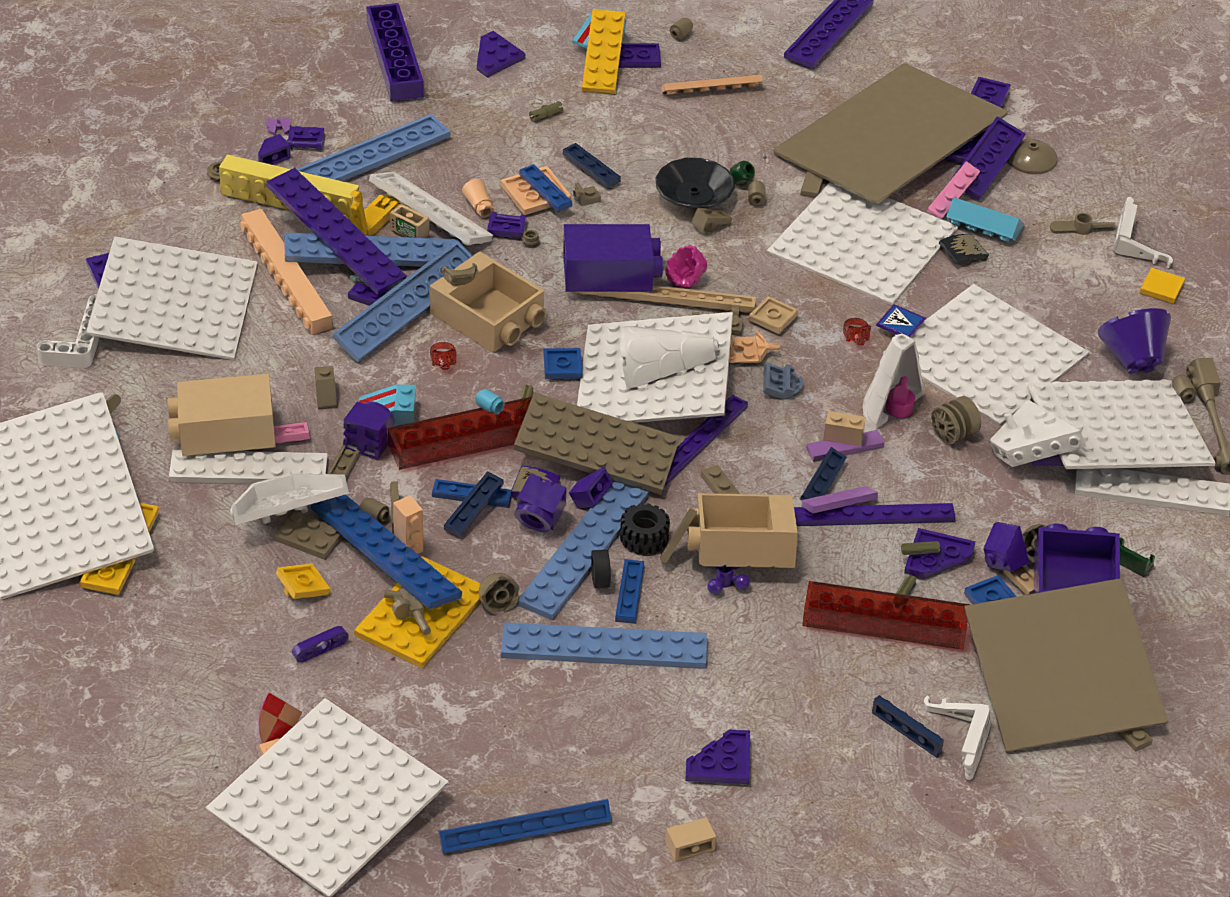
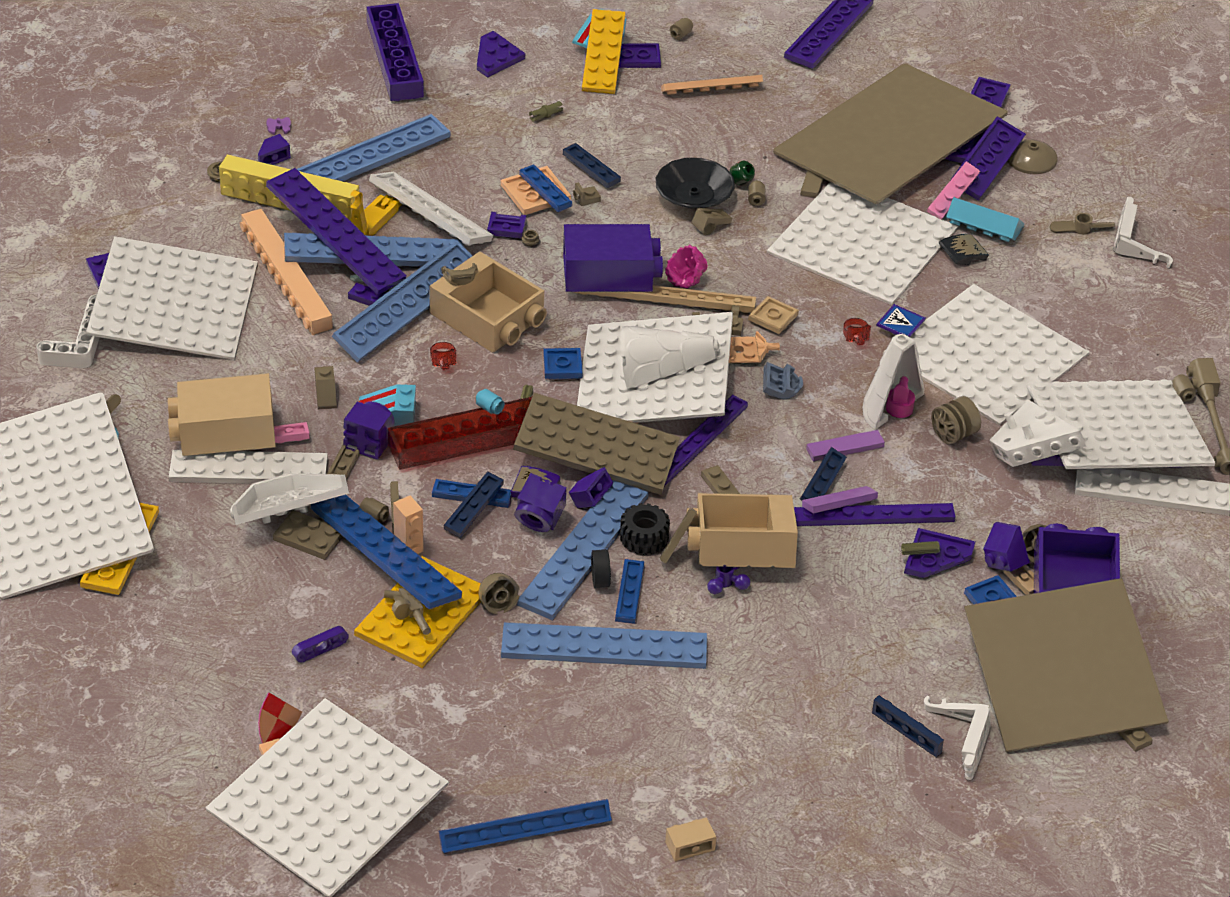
yellow hinge [276,563,331,599] -> none
dark purple plate [287,126,324,150] -> none
tan brick [390,204,429,238] -> none
light nougat plant [462,179,495,218] -> none
dark purple plate [685,729,750,785] -> none
clear red brick [802,581,970,650] -> none
tan brick [823,411,866,446] -> none
olive axle [892,575,916,607] -> none
dark purple cone [1098,308,1171,374] -> none
dark green hinge [1120,537,1155,578] -> none
yellow tile [1140,268,1185,304] -> none

